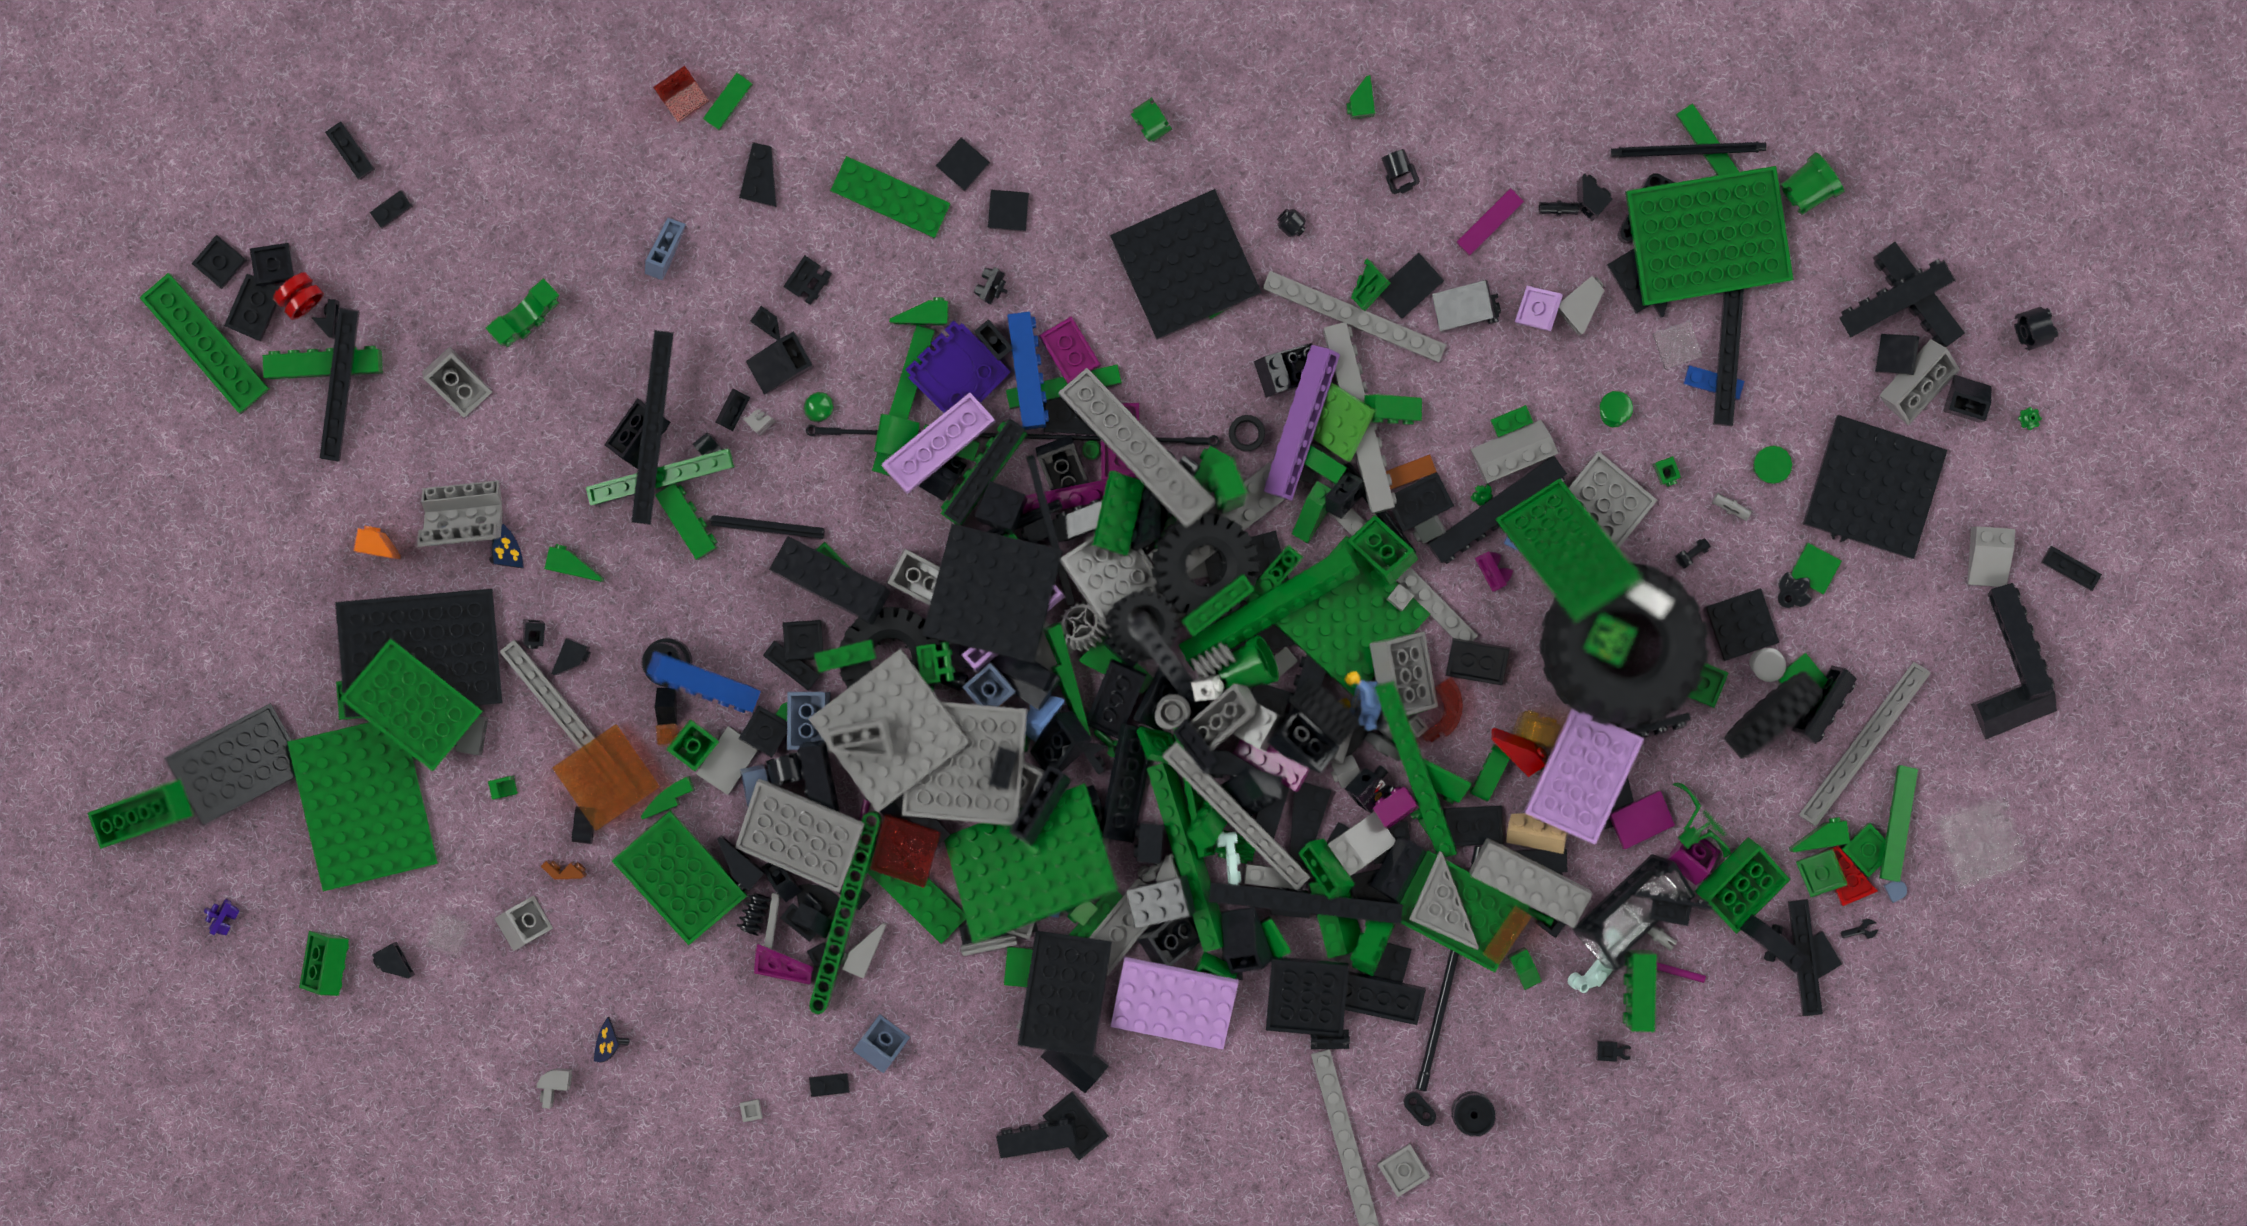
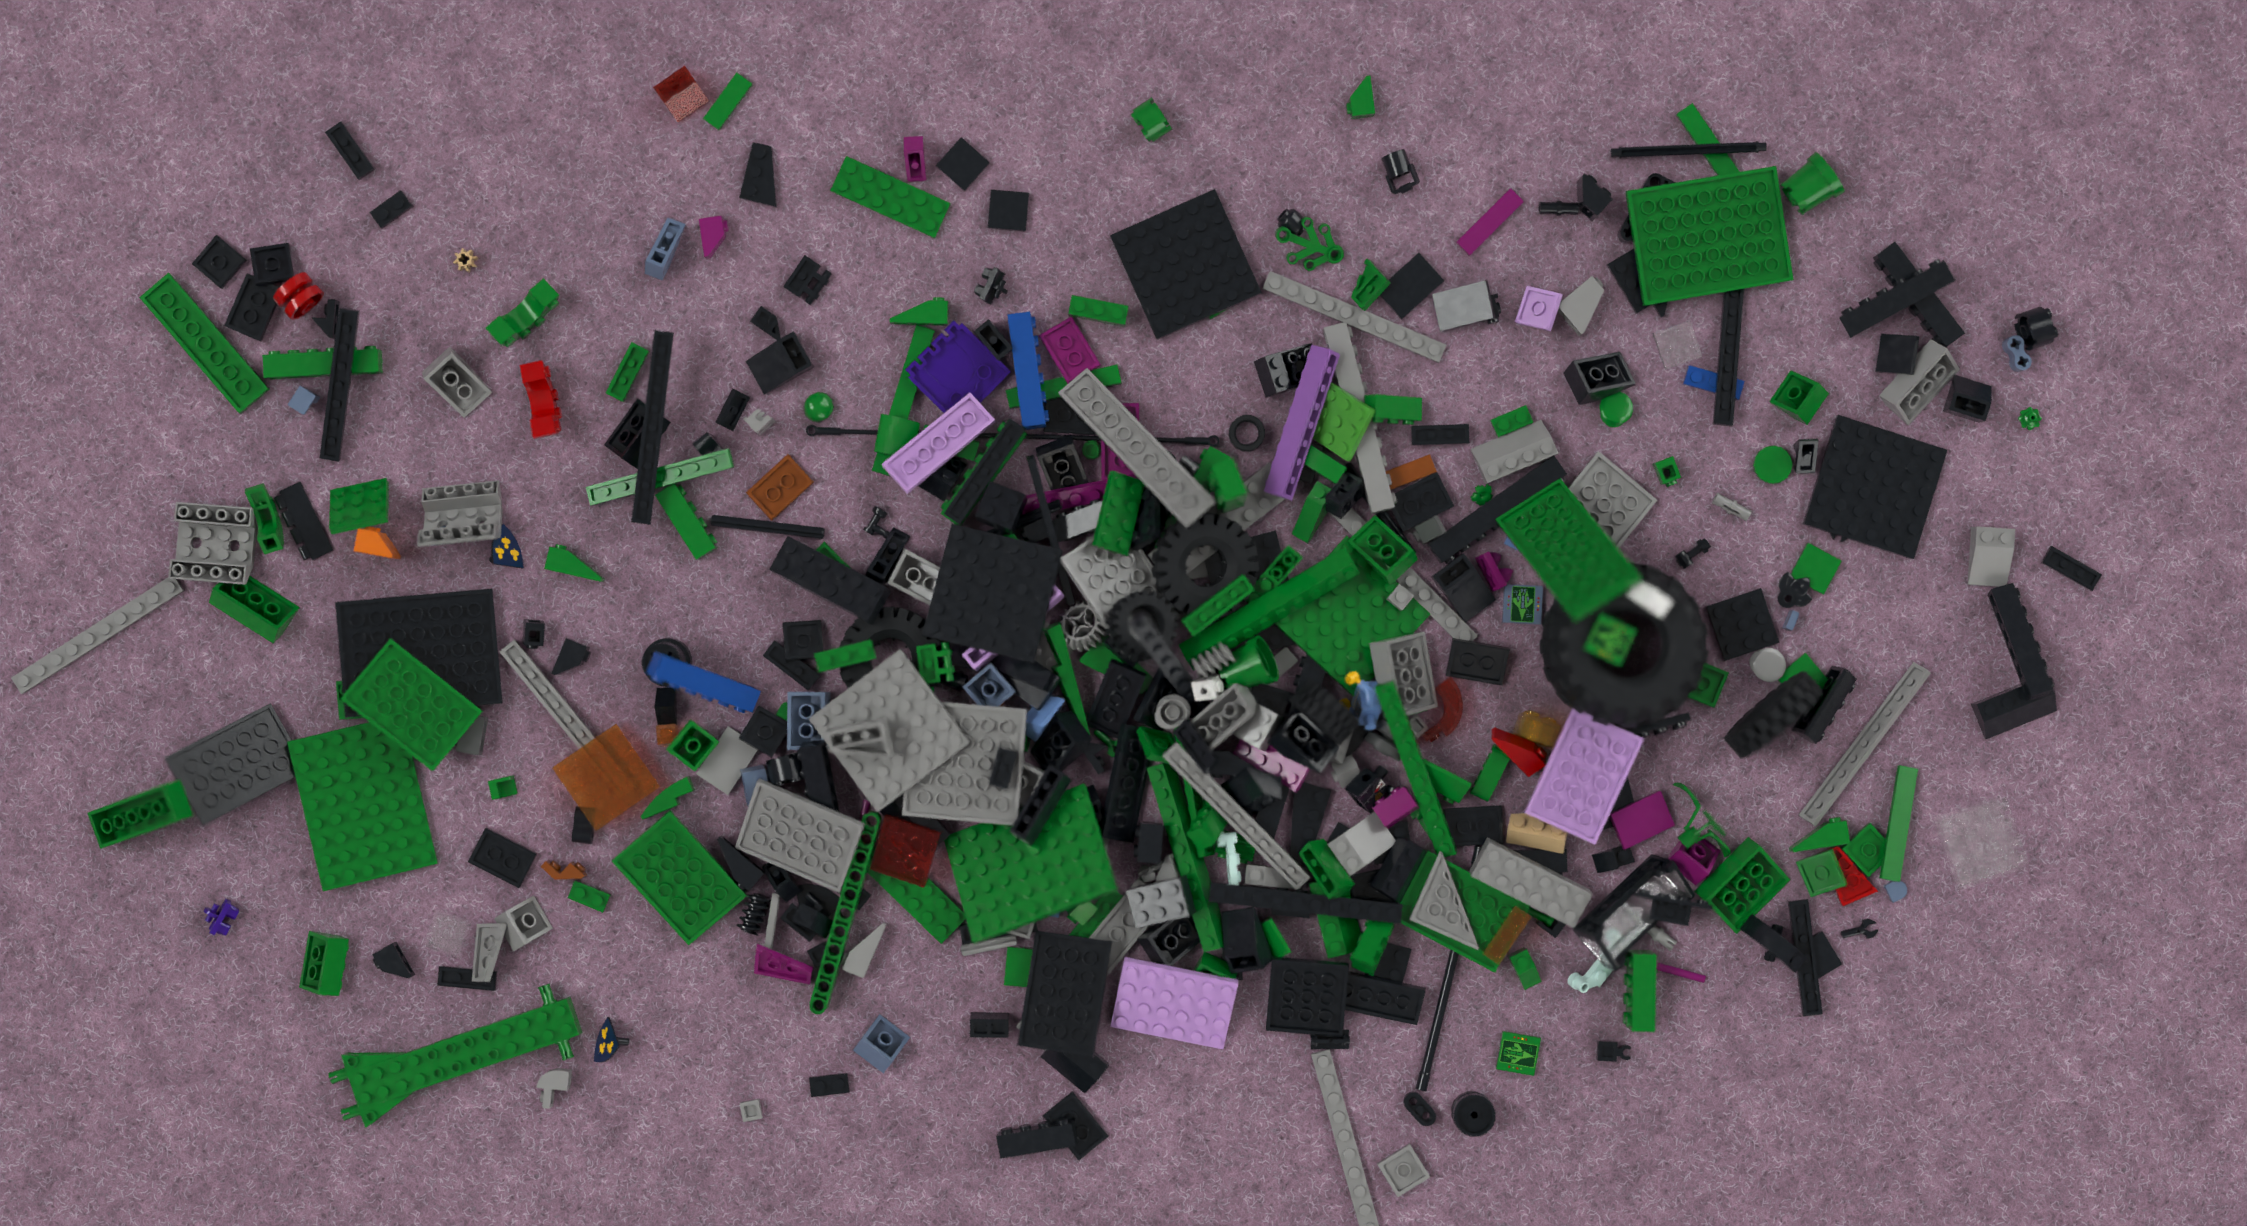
none -> light grey plate [11,578,185,694]
none -> light grey slope [168,502,257,585]
none -> green slope [209,576,300,644]
none -> green arch [245,483,284,555]
none -> black windscreen [274,482,333,560]
none -> sand blue panel [288,386,321,415]
none -> green brick [328,983,583,1128]
none -> green plate [329,478,389,535]
none -> black tile [437,966,497,991]
none -> tan gear [453,248,478,272]
none -> black tile [468,828,537,888]
none -> light grey wing [472,923,507,982]
none -> red brick [520,360,562,439]
none -> green plate [568,880,611,913]
none -> green plate [606,342,650,402]
none -> magenta slope [699,216,729,259]
none -> dark orange tile [746,454,814,521]
none -> black piece [863,506,890,539]
none -> black slope [865,527,910,585]
none -> magenta slope [904,136,926,182]
none -> black hinge [970,1012,1009,1038]
none -> green brick [1068,295,1129,327]
none -> green plant [1275,216,1344,271]
none -> black plate [1411,424,1470,445]
none -> black slope [1431,553,1496,623]
none -> tile [1496,1031,1541,1076]
none -> tile [1502,584,1543,625]
none -> black slope [1563,352,1636,405]
none -> black slope [1592,846,1635,873]
none -> green slope [1769,370,1829,425]
none -> sand blue tile [1782,610,1799,631]
none -> black slope [1793,439,1819,474]
none -> sand blue axle [2002,335,2032,372]

